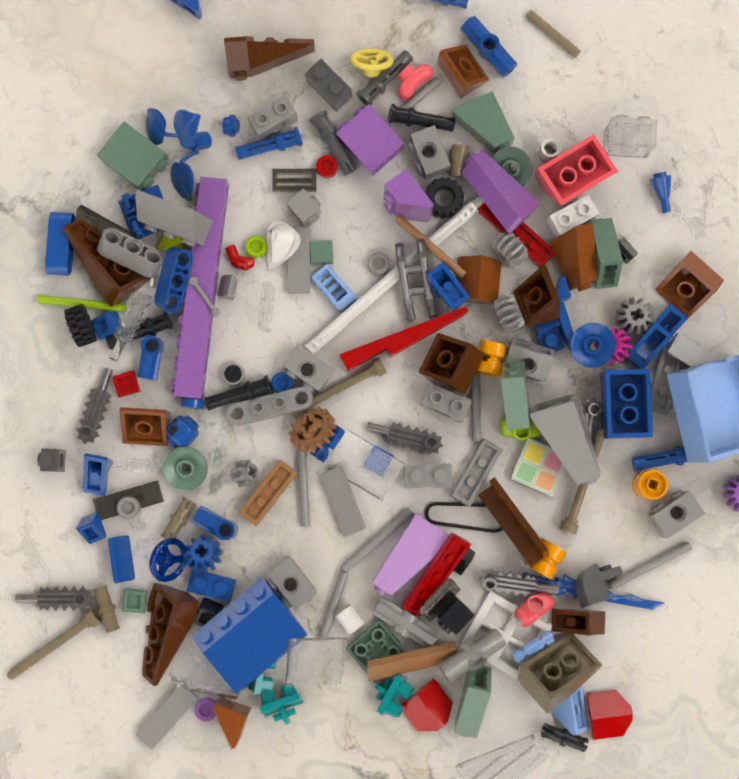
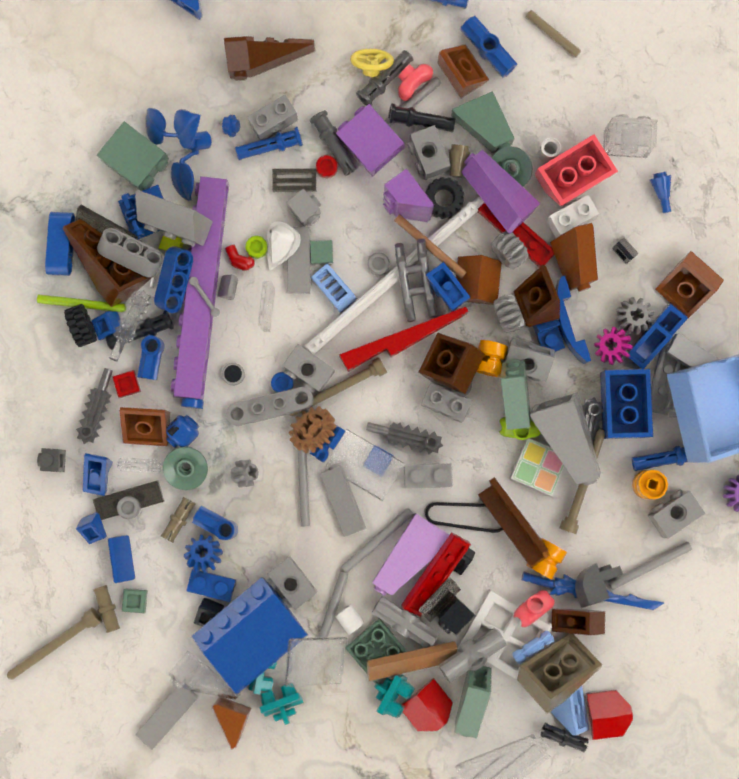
flat silver piece [15,586,95,611] -> none
reddish brown wedge [142,583,199,686] -> none
clear blue piece [149,538,188,582] -> none
medium lavender tile [195,697,216,721] -> none
black pin [204,375,273,411] -> none
medium nougat plate [239,460,298,527] -> none
dark grey brick [305,59,352,112] -> none
light grey tile [450,438,503,507] -> none
light grey bar [471,375,481,442] -> none
flat silver piece [479,569,559,598] -> none
blue dish [570,323,616,368] -> none
sand green slope [590,218,623,289] -> none

